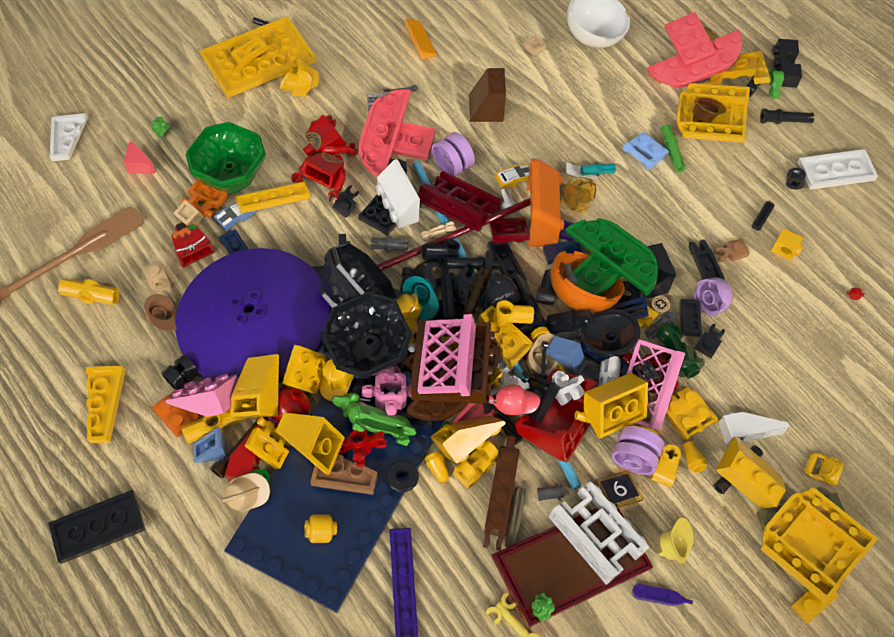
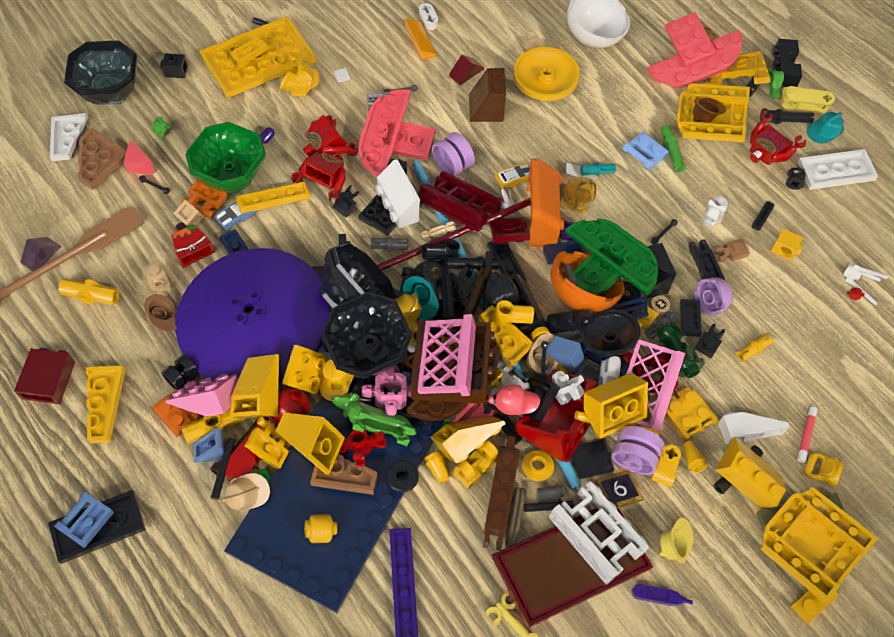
bright green plant [532,593,555,622] -> none
black piece [535,268,557,306] -> none
black wheel [634,359,659,382] -> none
none -> dark red brick [14,348,75,405]
none -> slope [20,237,61,271]
none -> medium blue plate [54,491,114,548]
none -> rock [64,40,137,105]
none -> medium nougat plate [78,128,127,190]
none -> black hinge [139,175,170,194]
none -> black brick [160,53,188,78]
none -> black bar [210,438,236,500]
none -> dark purple arm [260,127,275,144]
none -> white sticker [333,68,350,83]
none -> white beam [419,3,438,30]
none -> dark red slope [449,55,484,85]
none -> yellow dish [513,47,580,101]
none -> yellow piece [522,450,554,482]
none -> black piece [524,500,574,512]
none -> black piece [572,439,614,479]
none -> black hinge [651,219,678,245]
none -> white hips [703,197,728,228]
none -> yellow pin [736,333,774,362]
none -> red torso [750,110,806,165]
none -> light yellow piece [780,86,835,113]
none -> coral bar [797,407,818,463]
none -> teal piece [807,112,844,143]
none -> white plant [843,263,888,305]

